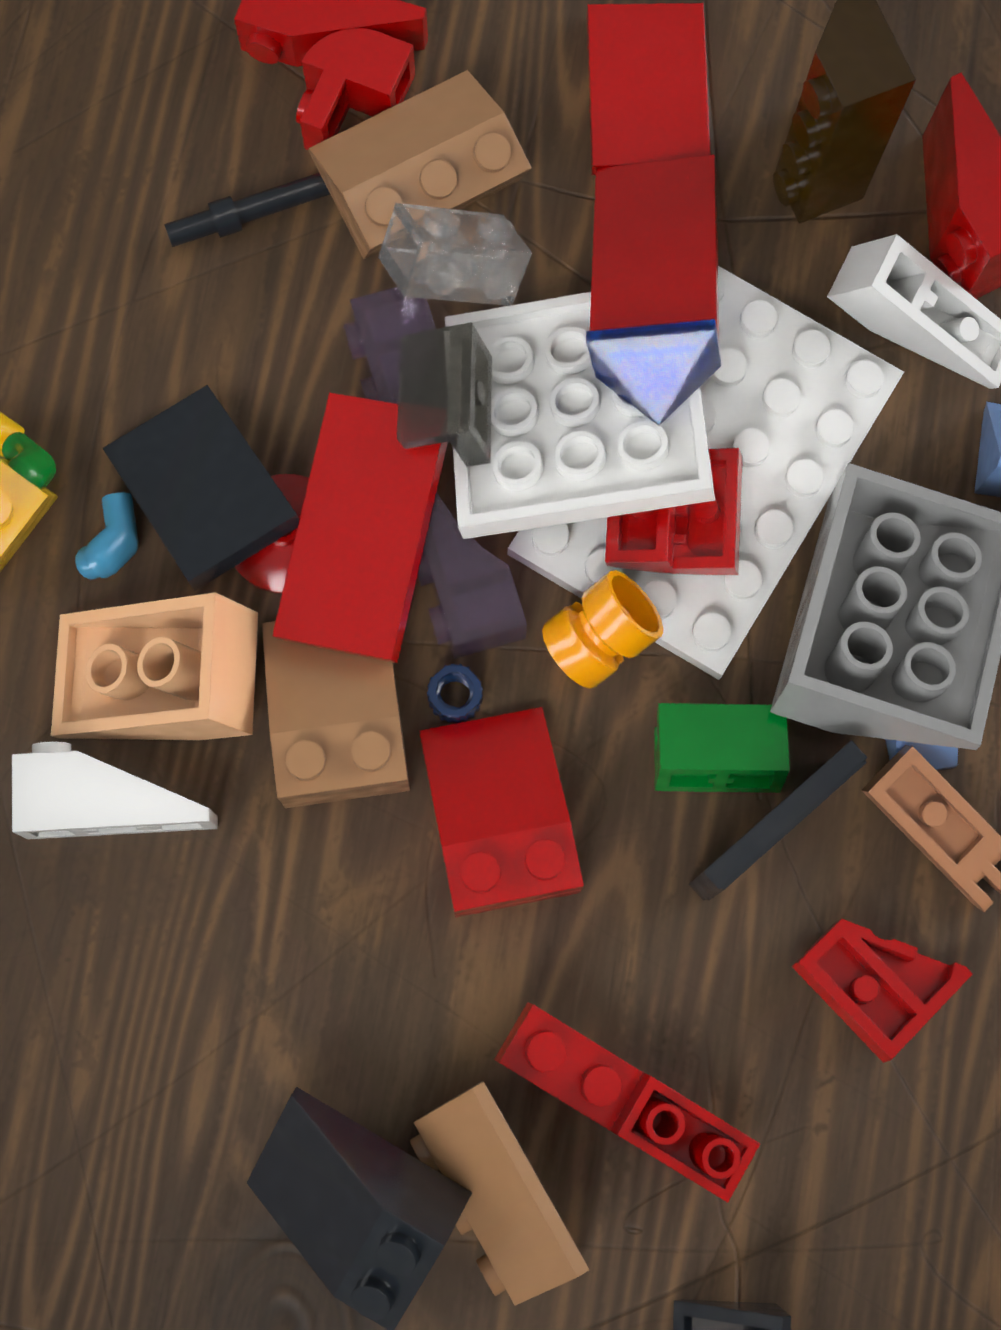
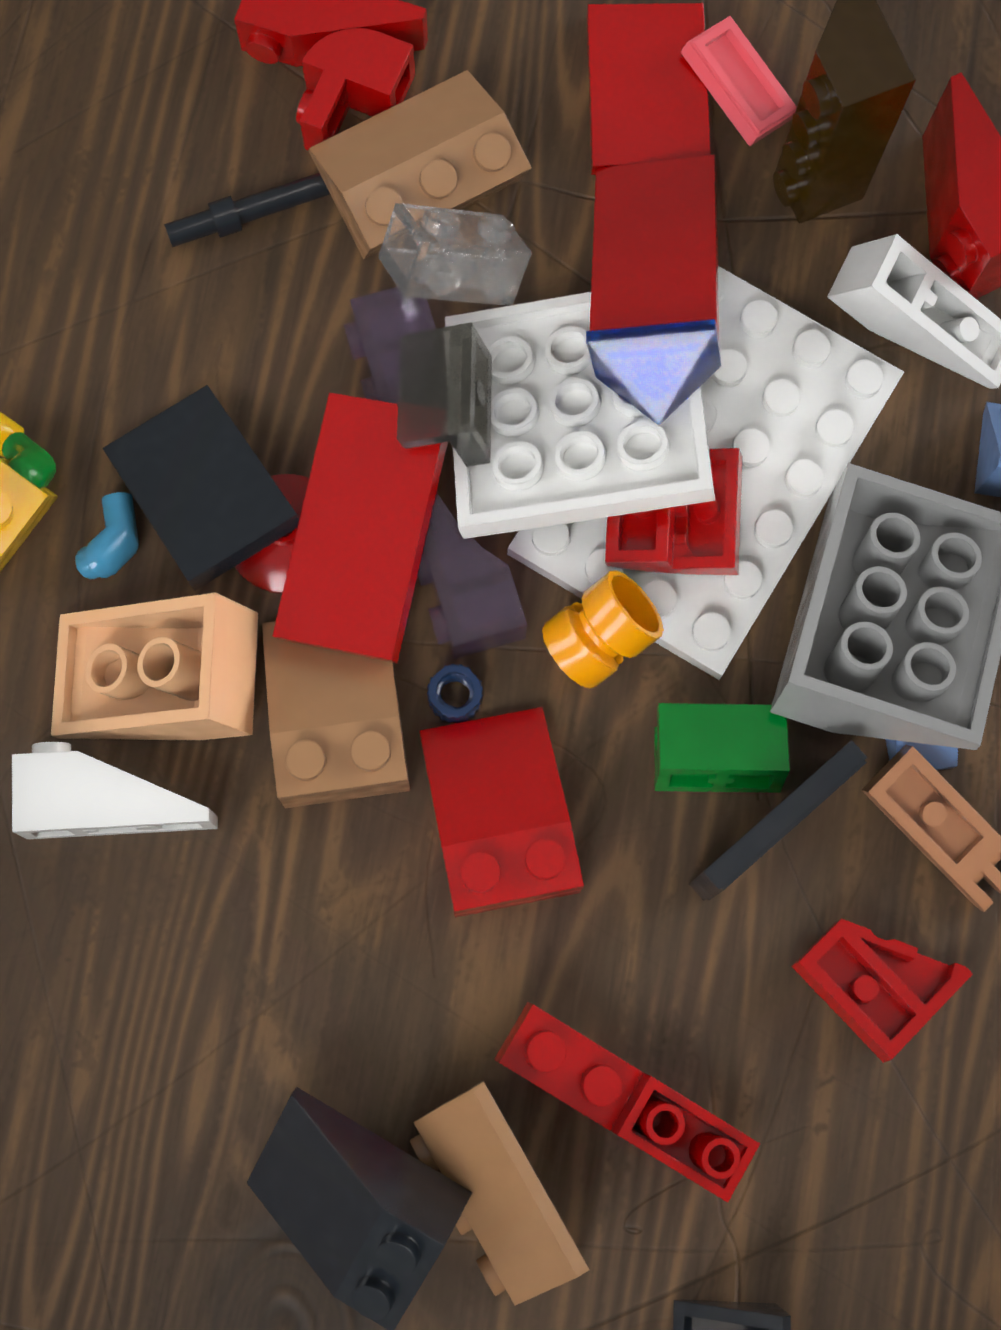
none -> coral tile [680,16,797,147]

